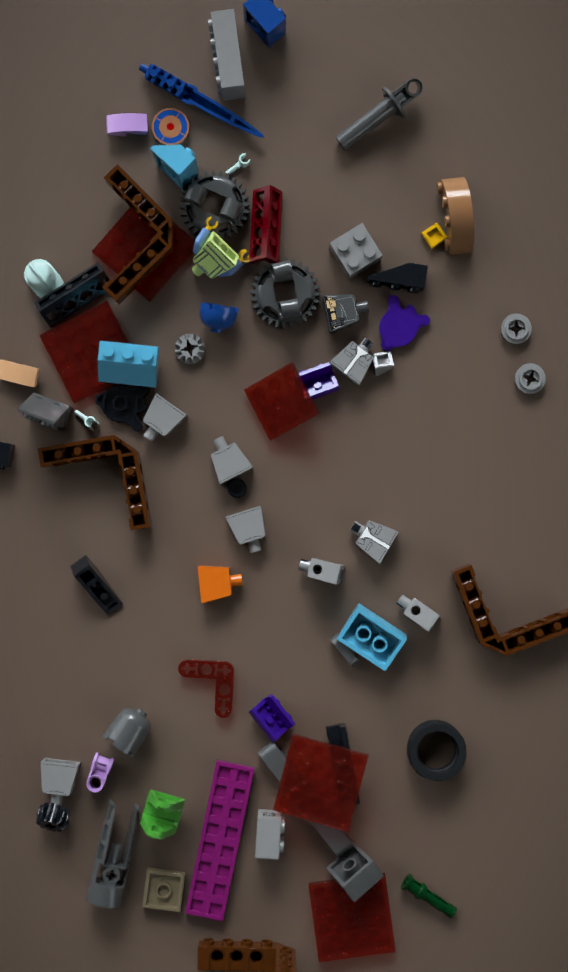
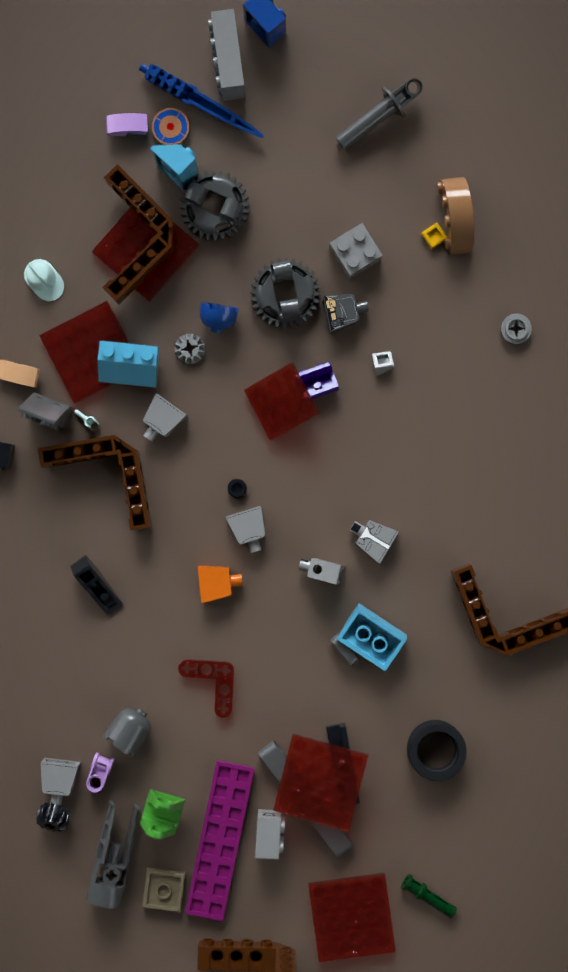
black fence [34,262,110,328] -> none
black tile [95,384,150,432] -> none
torso [192,217,249,278] -> none
light grey torso [211,436,253,484] -> none
light aqua hand [226,153,250,174] -> none
dark red fence [249,185,283,264] -> none
dark purple bracket [249,694,295,742] -> none
dark grey slope [326,843,384,902] -> none
light grey torso [330,338,374,386] -> none
black slope [366,263,428,294] -> none
dark purple tile [379,295,430,351] -> none
light grey torso [396,595,440,632] -> none
light grey gear [515,363,546,394] -> none

